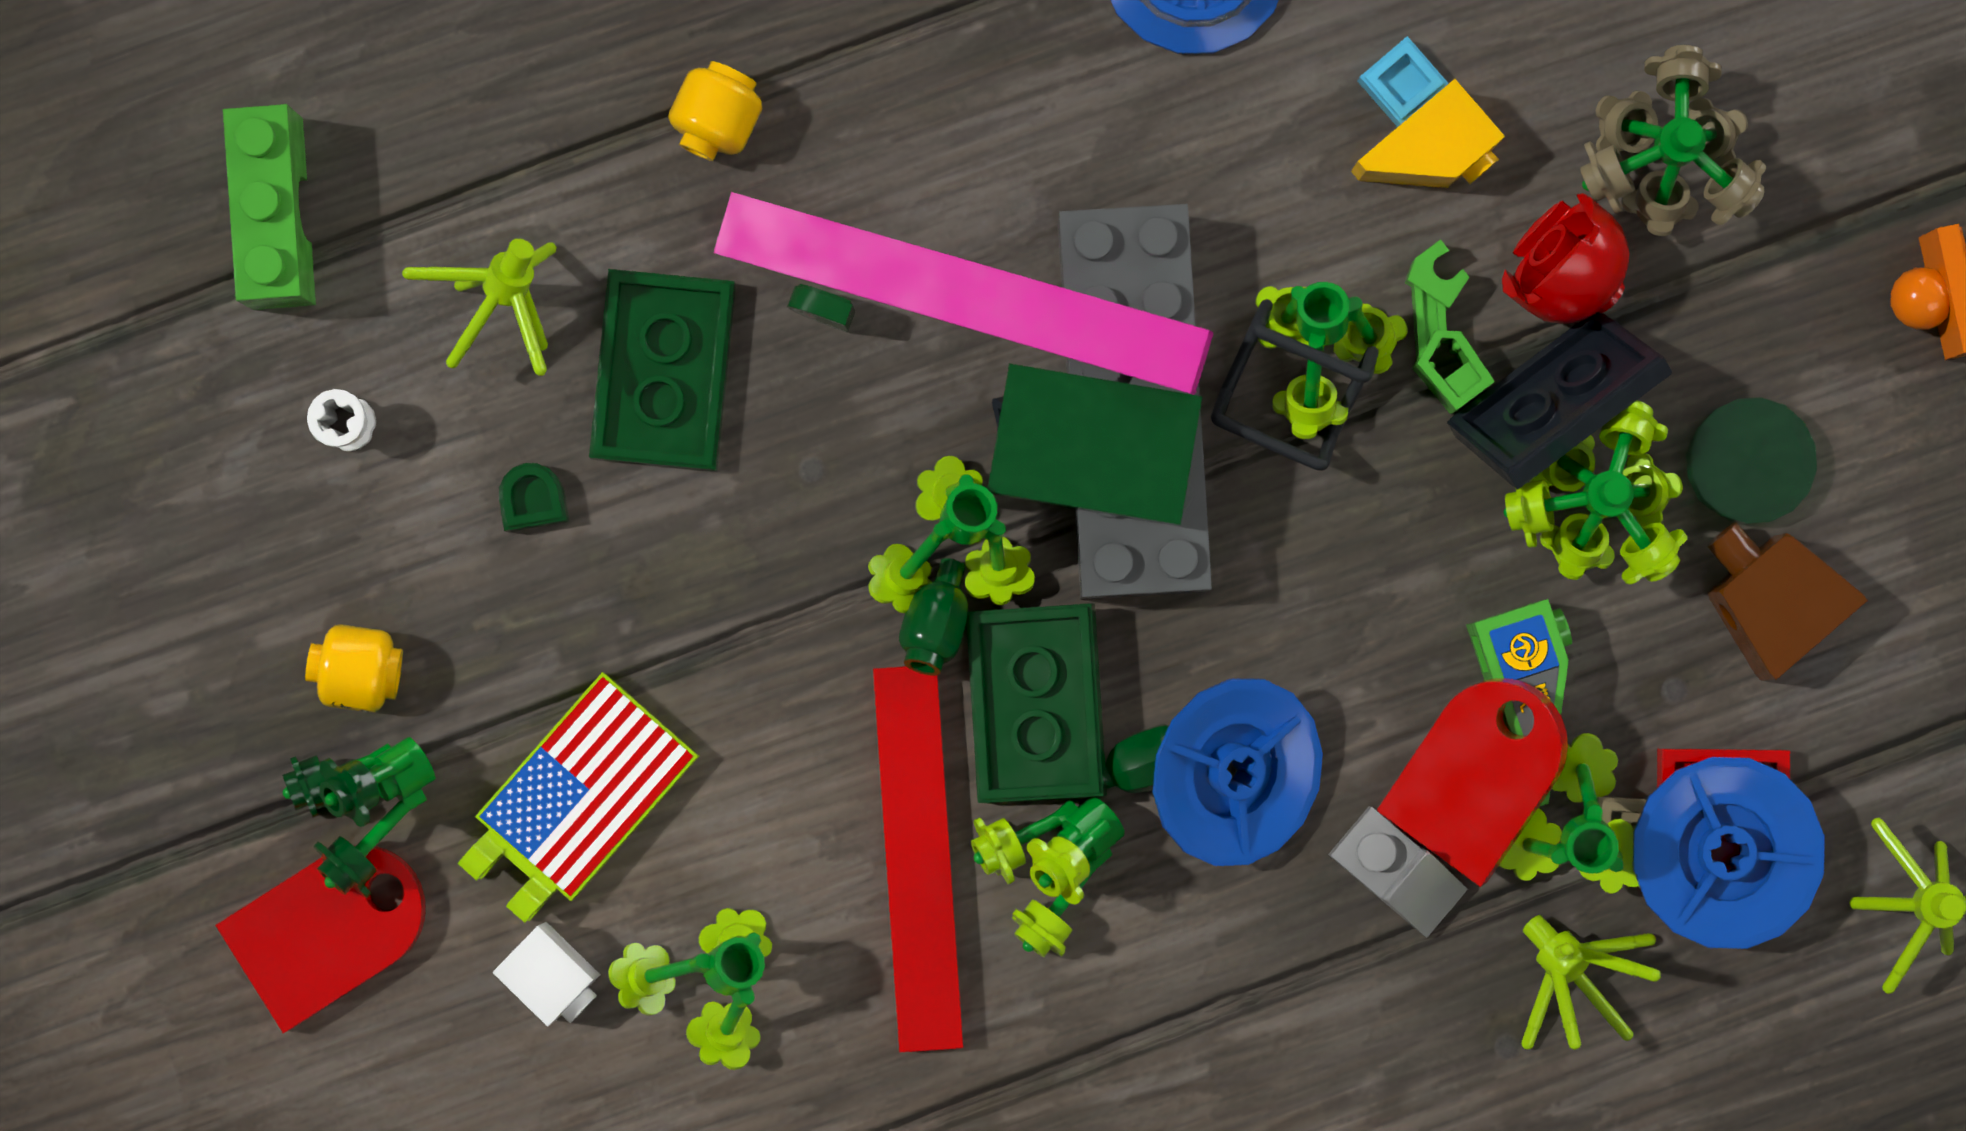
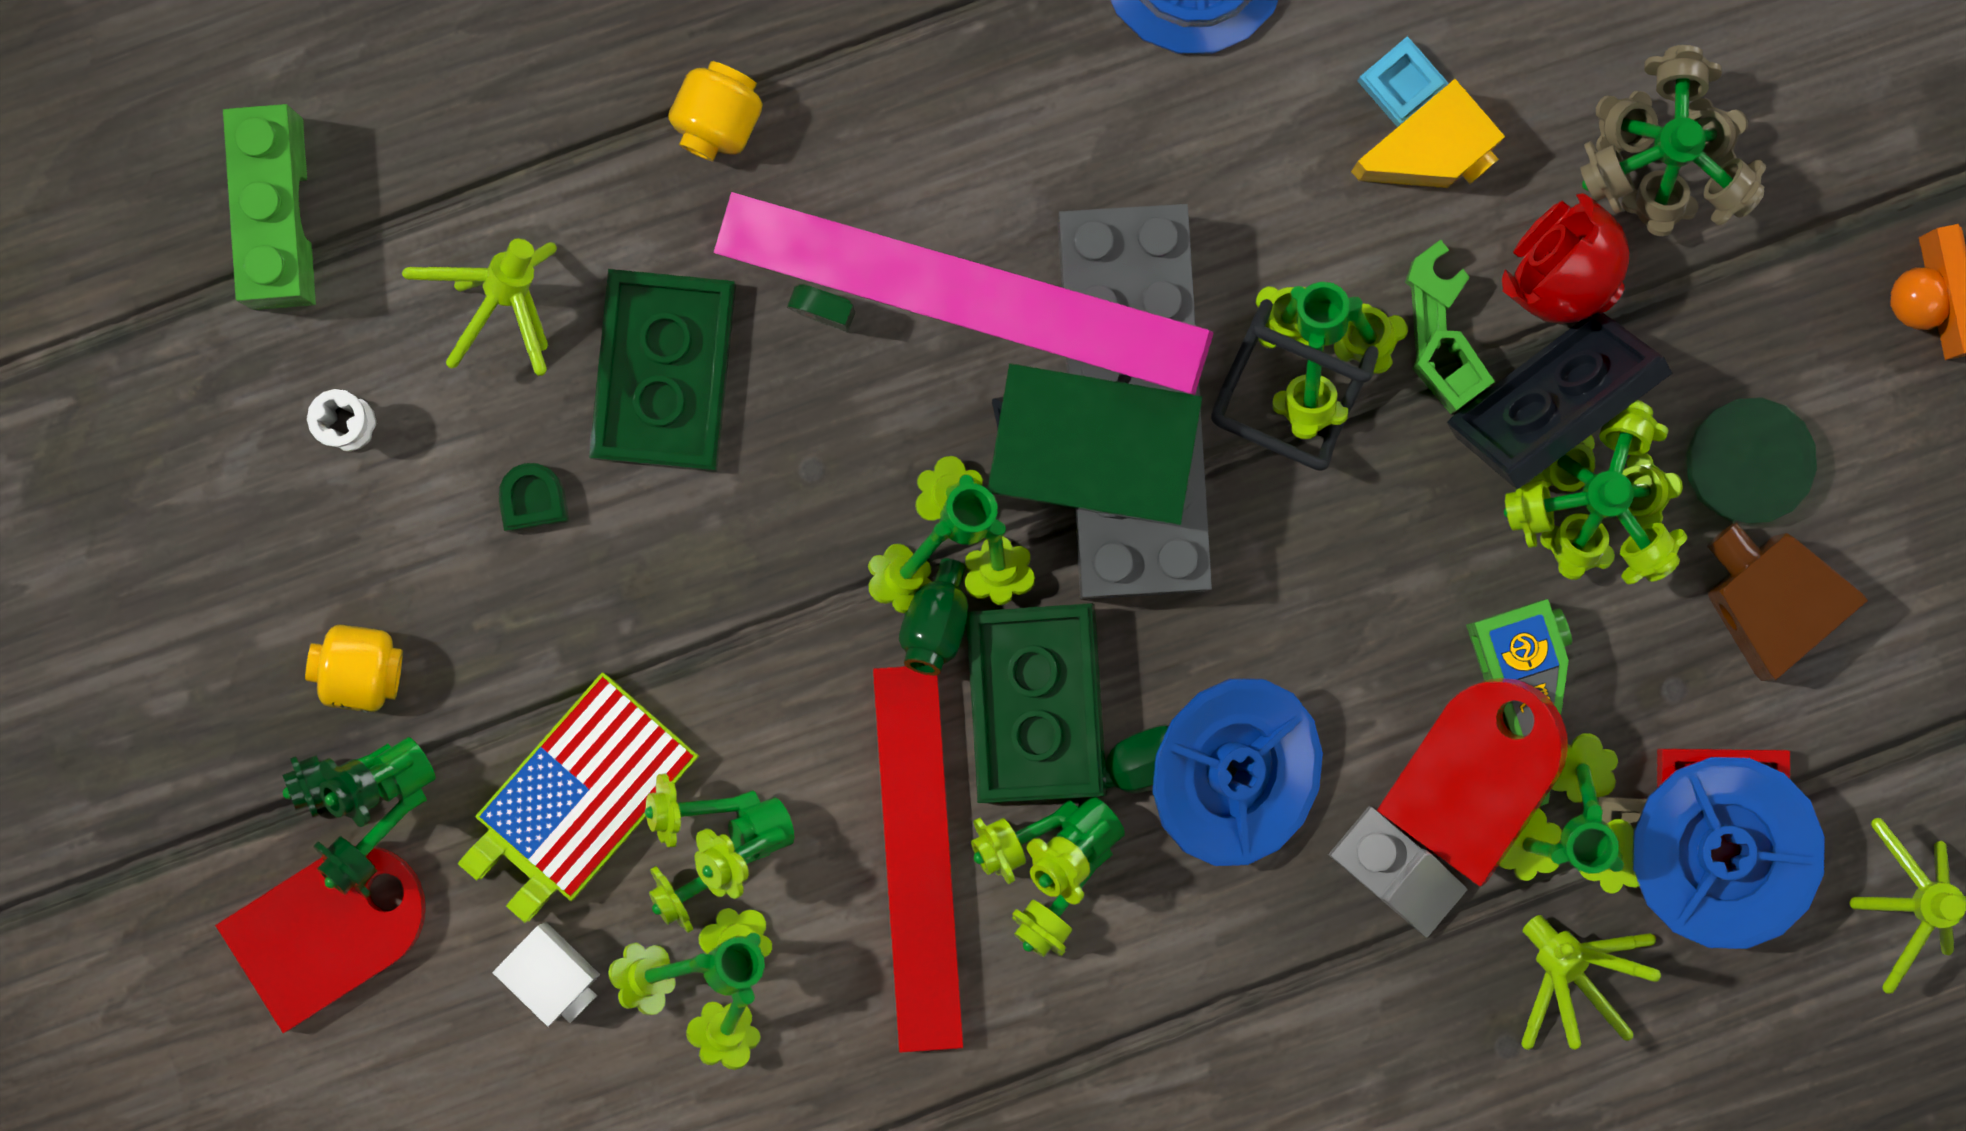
none -> plant [645,773,795,933]

